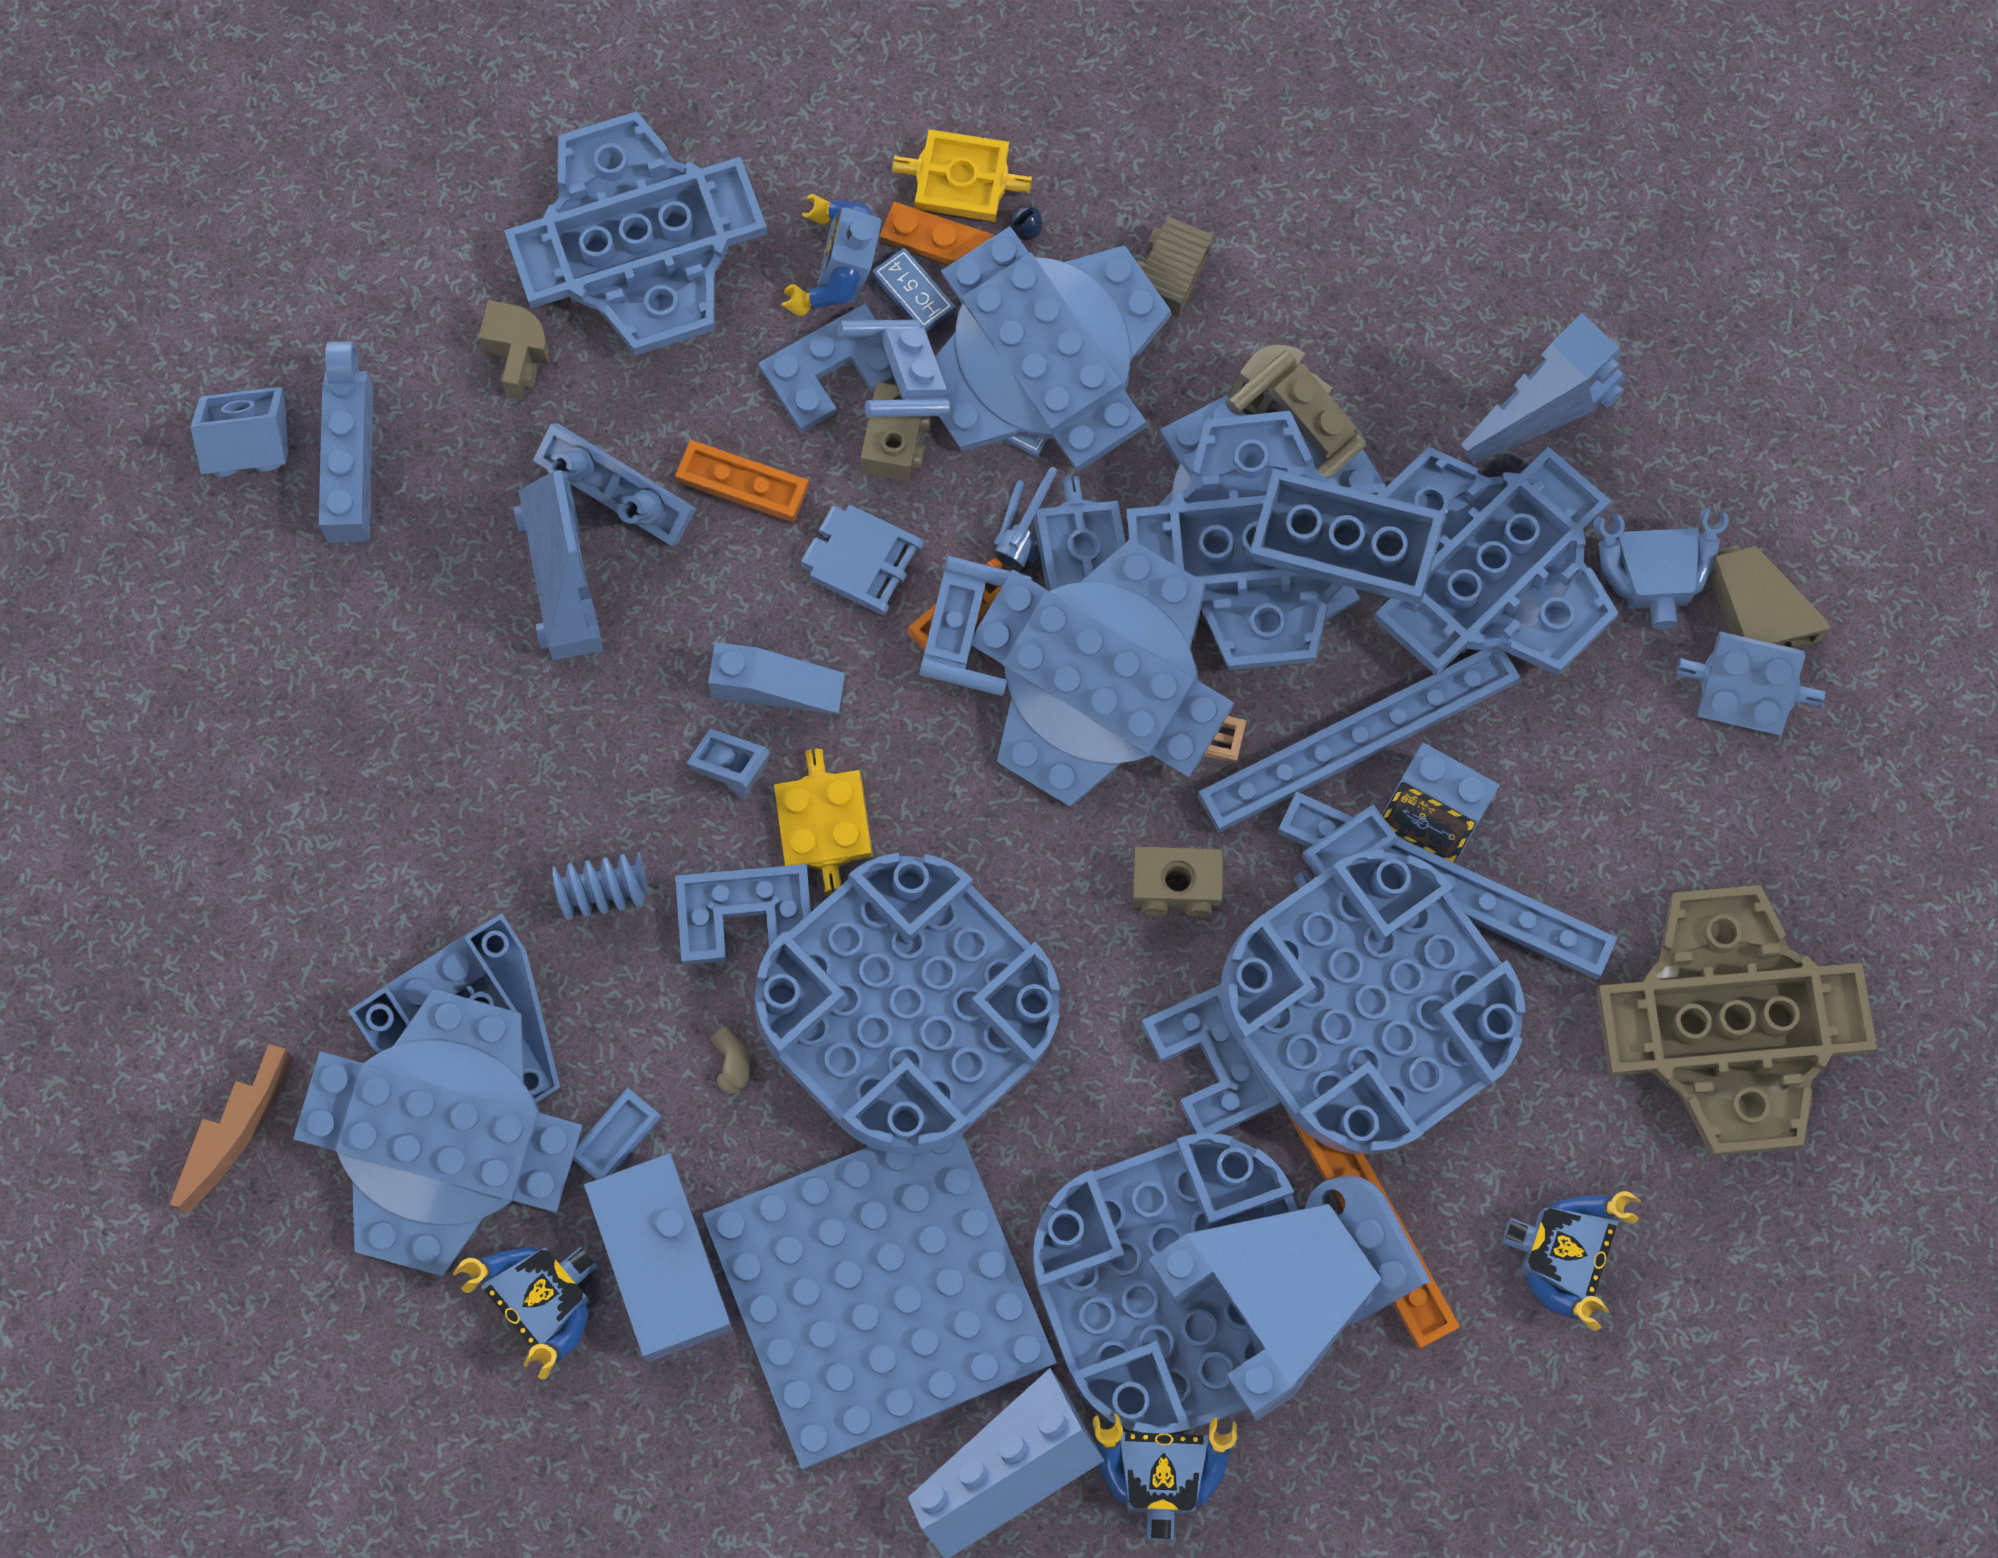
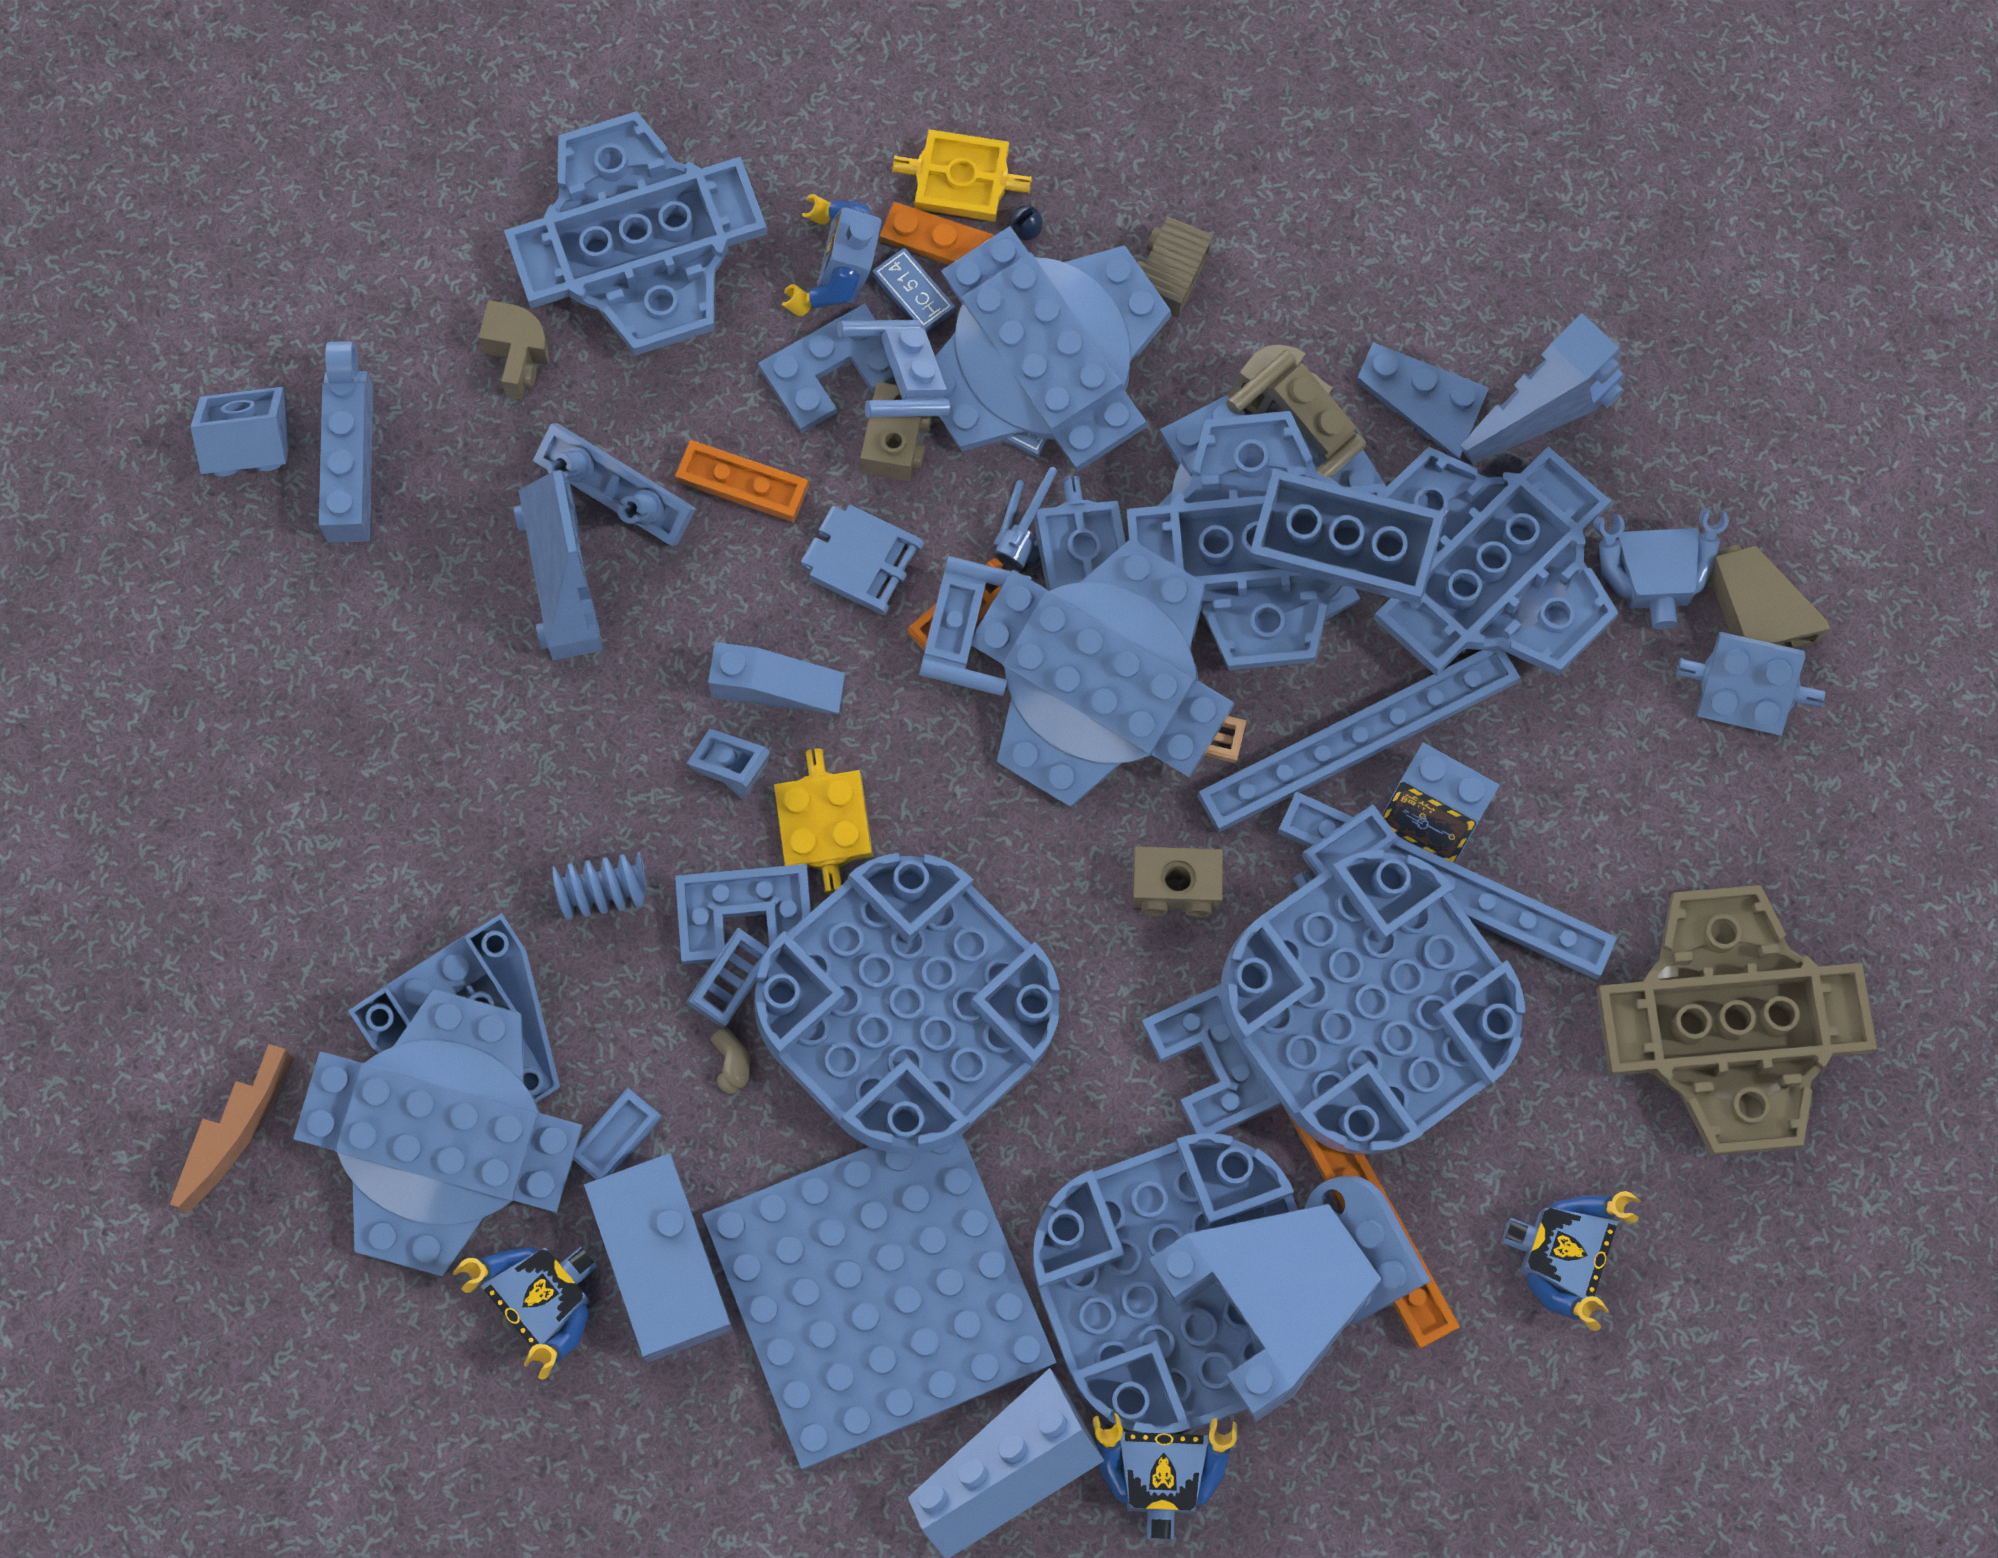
none -> medium blue slope [685,928,769,1028]
none -> medium blue wing [1357,342,1489,460]

